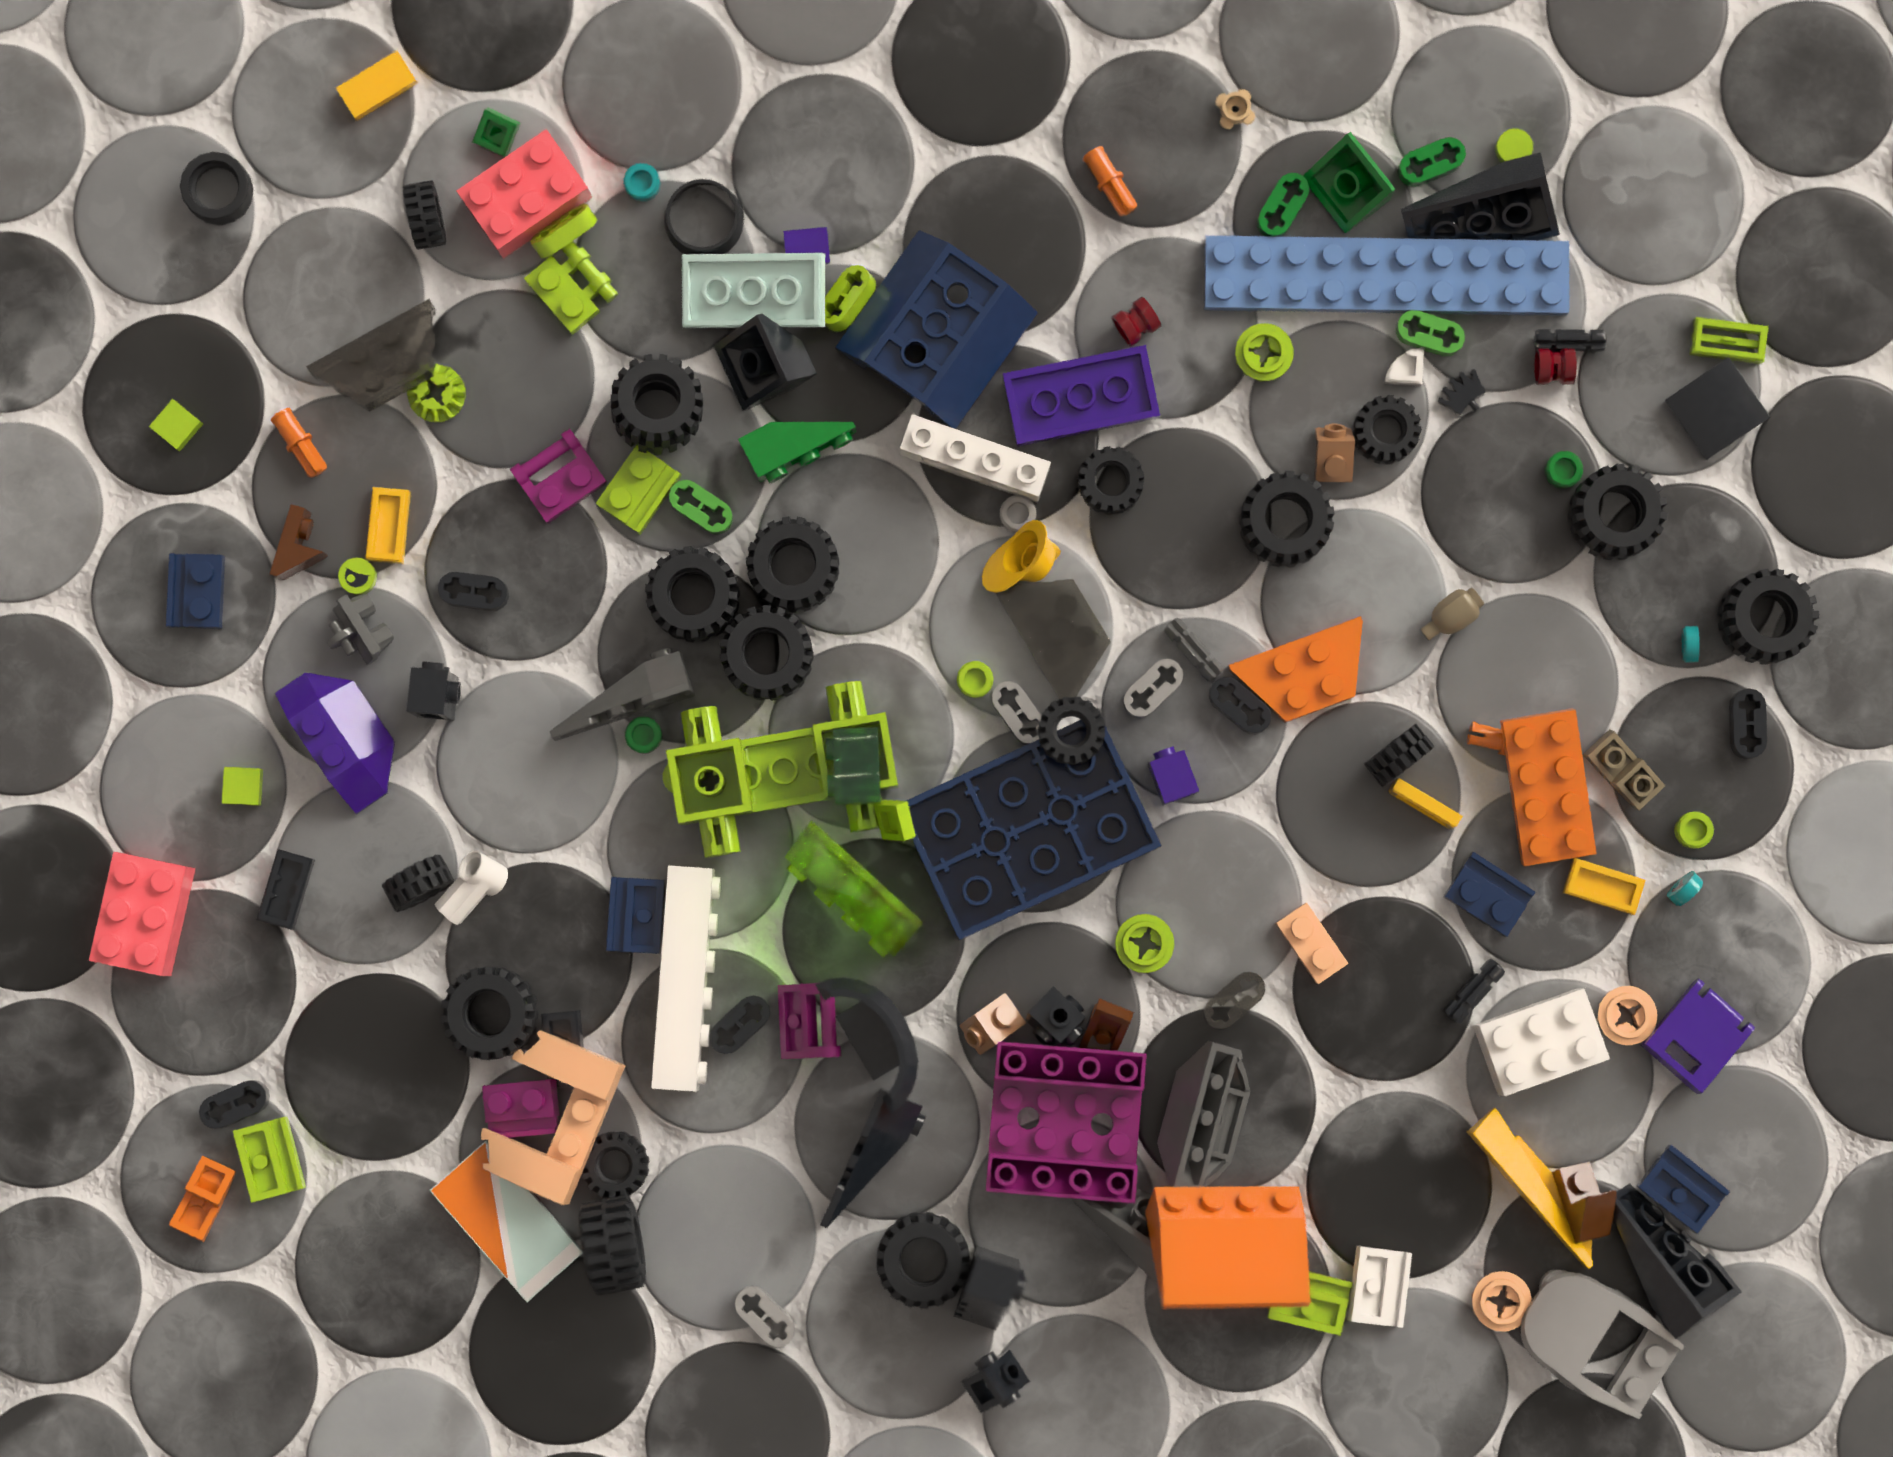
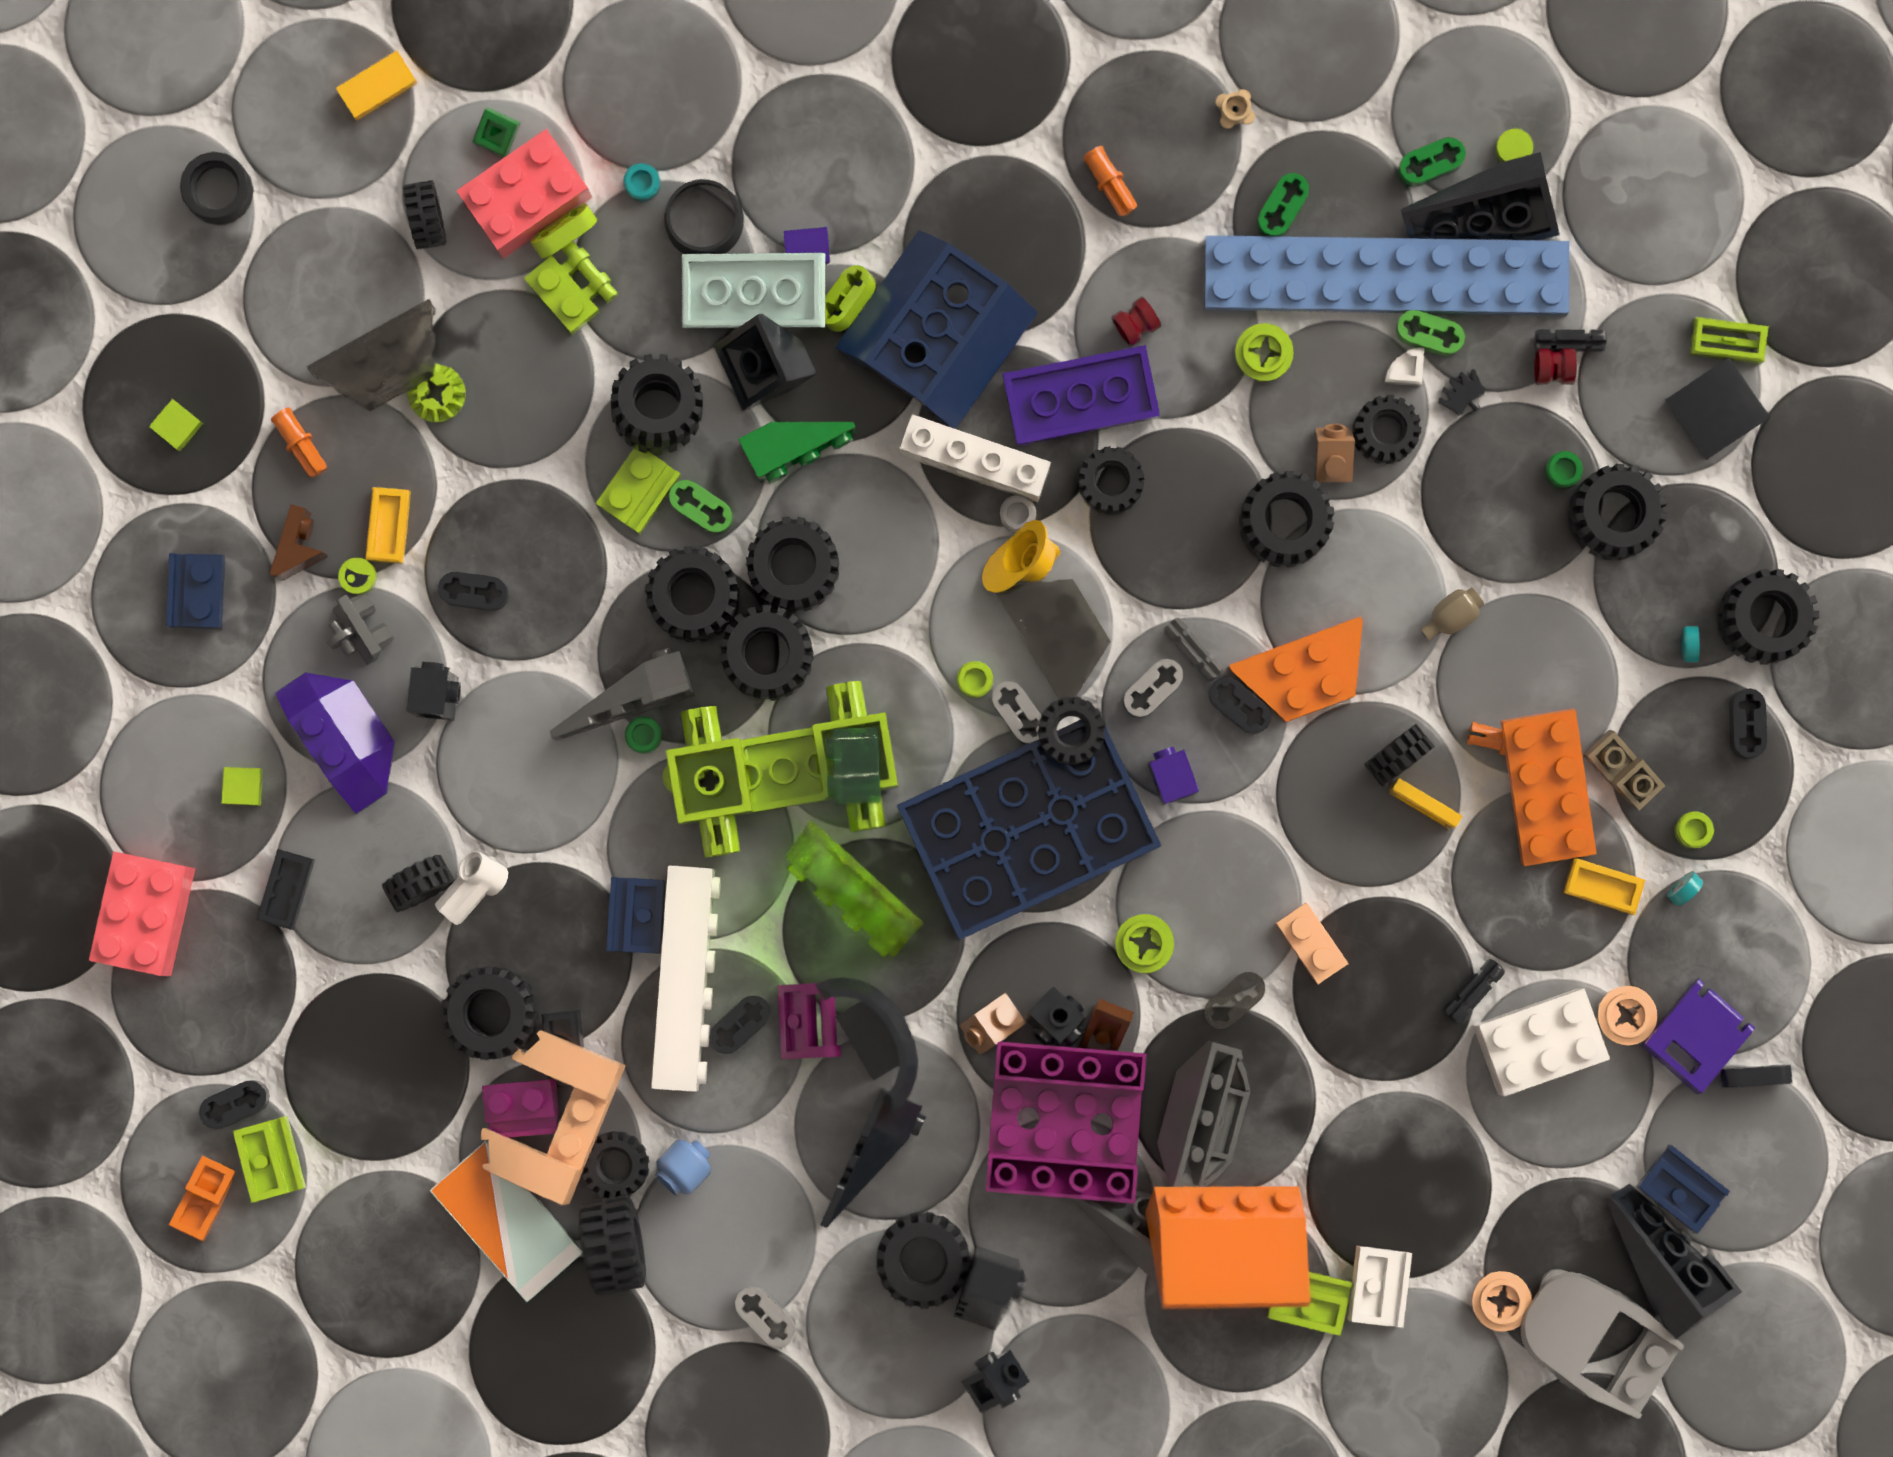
magenta plate [510,428,607,524] -> none
lime tile [874,800,916,841] -> none
green slope [1303,132,1396,234] -> none
dark blue plate [1443,852,1536,937] -> none
yellow wedge [1467,1108,1593,1269] -> none
reddish brown slope [1552,1162,1617,1243] -> none
none -> medium blue head [656,1140,711,1195]
none -> black beam [1721,1064,1793,1088]

